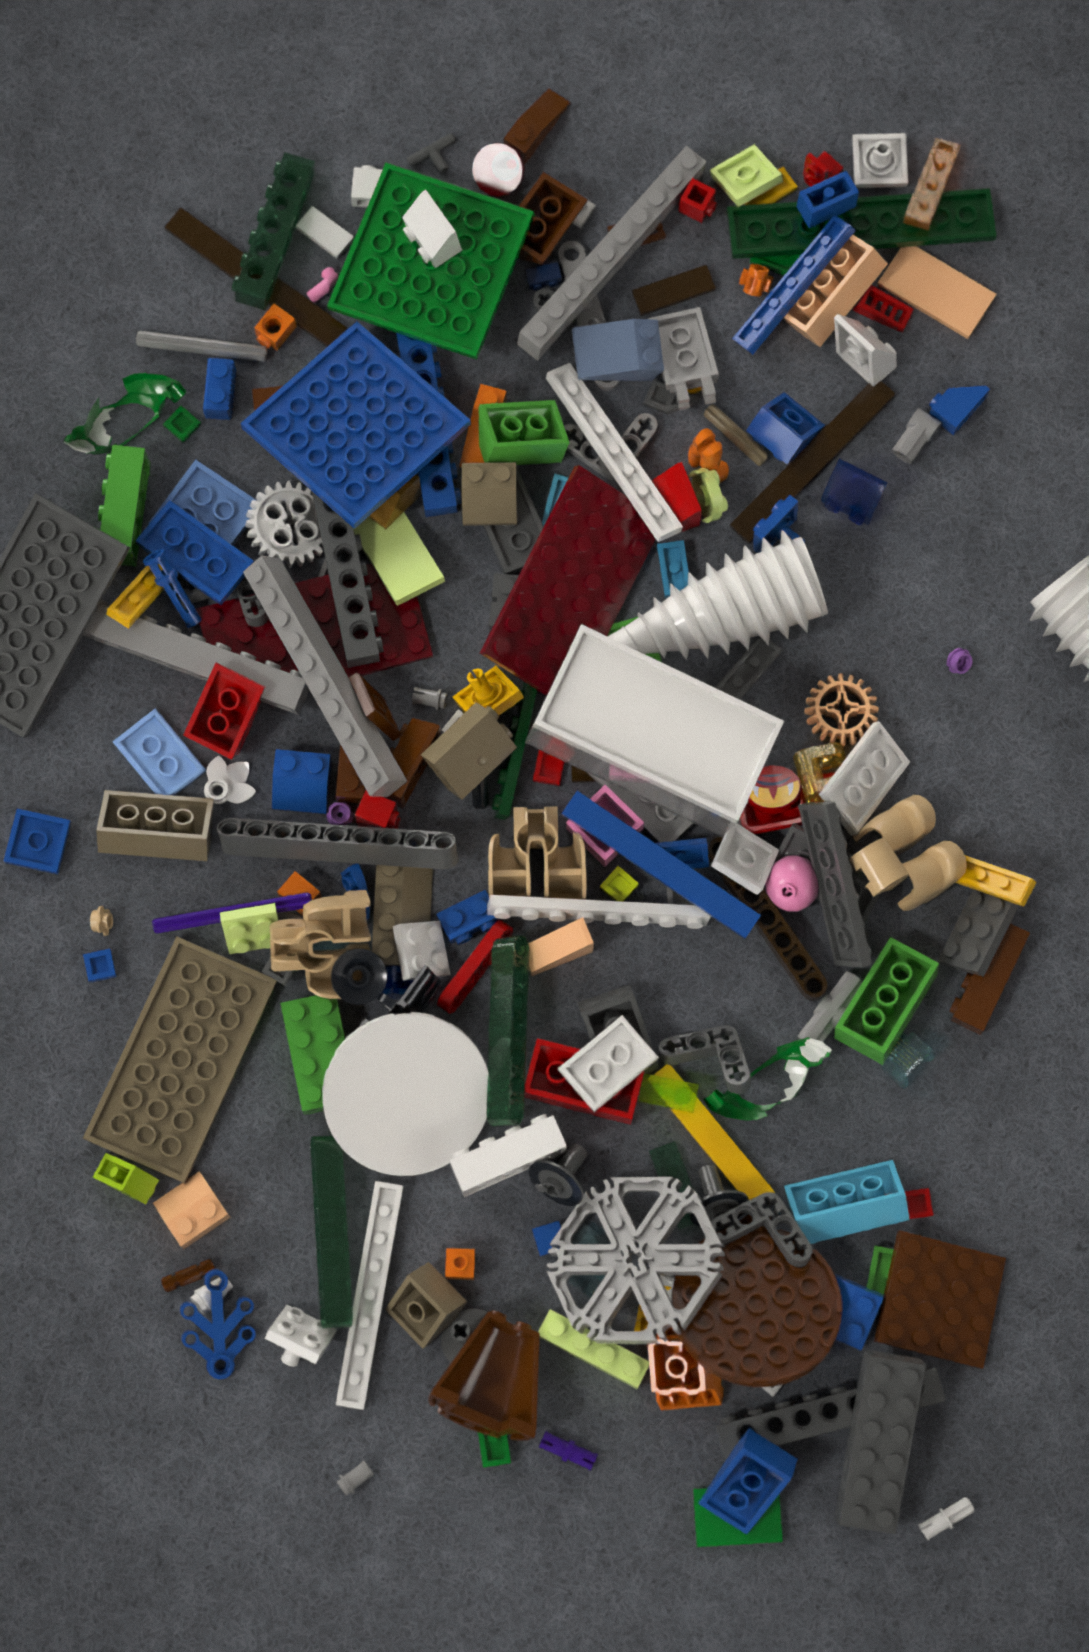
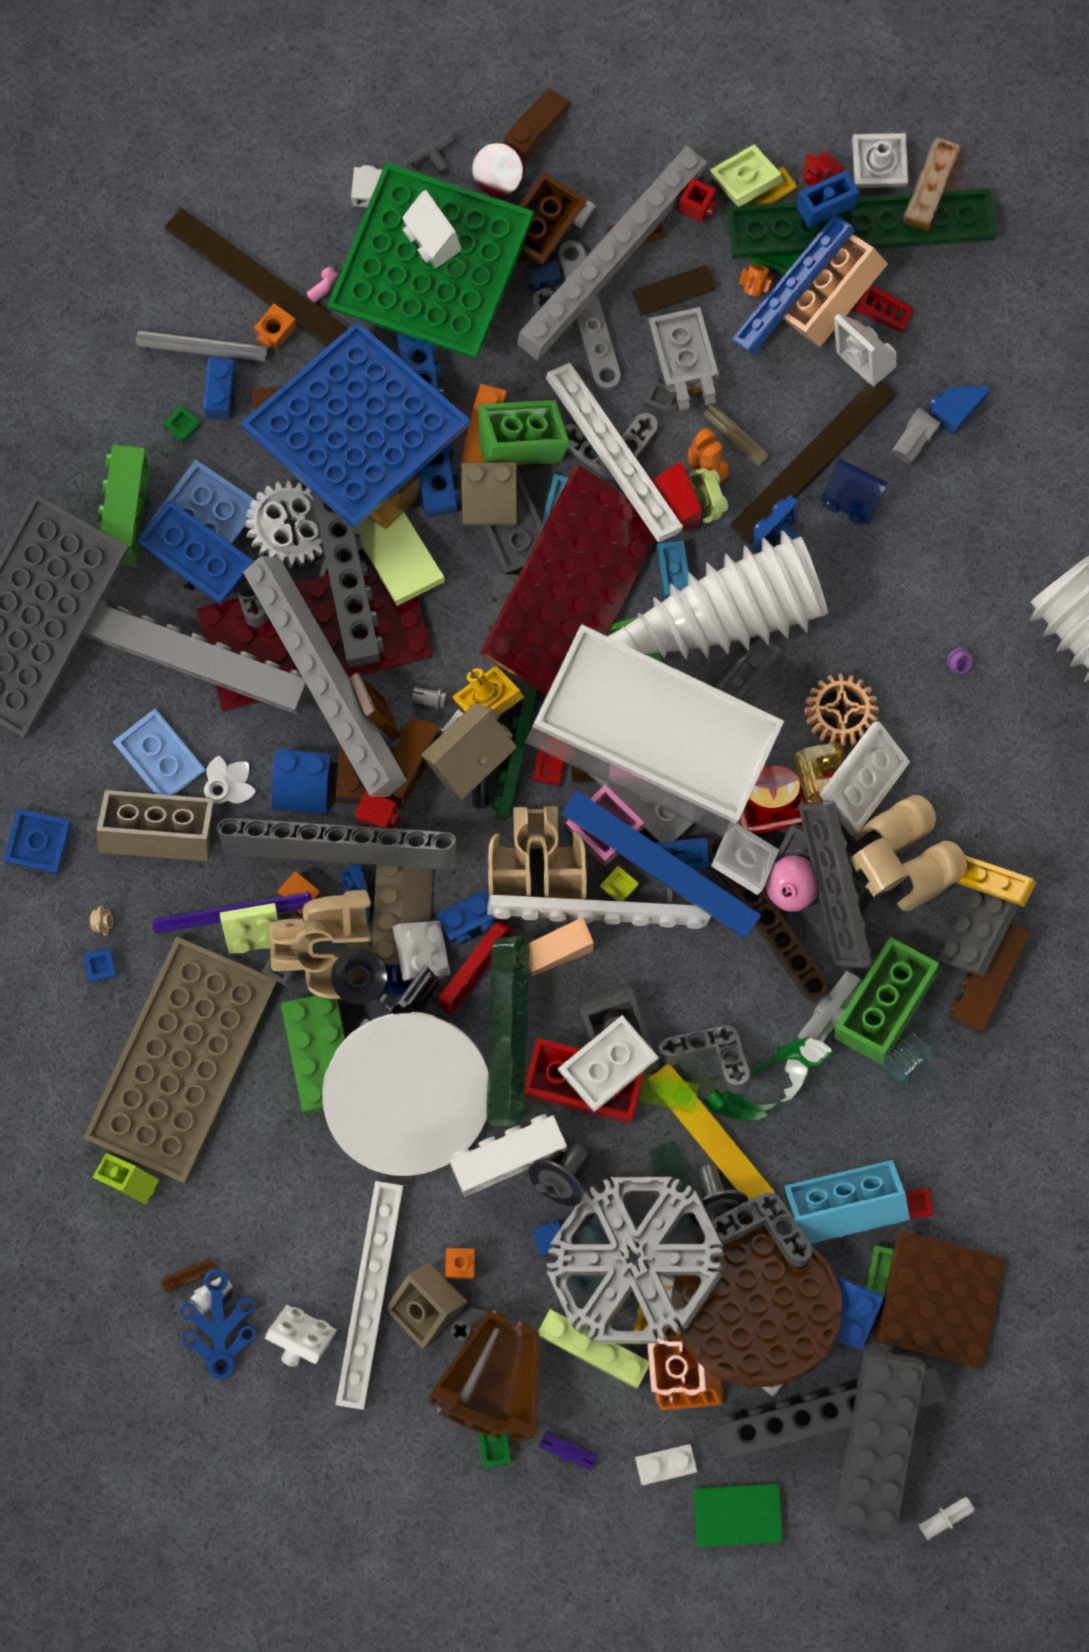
green animal [64,373,186,455] -> none
yellow tile [106,564,164,629] -> none
blue pin [143,549,202,628] -> none
light nougat slope [153,1171,230,1249] -> none
red slope [183,662,265,760] -> none
clear green brick [231,152,315,311] -> none
white tile [296,206,354,259] -> none
clear green beam [310,1135,353,1329] -> none
medium lavender plate [326,802,354,825] -> none
light grey pin [337,1461,374,1496] -> none
sand blue slope [572,319,664,381] -> none
blue slope [699,1428,797,1535] -> none
blue slope [746,392,825,464] -> none
light nougat tile [877,246,996,339] -> none
none -> white plate [635,1444,697,1485]

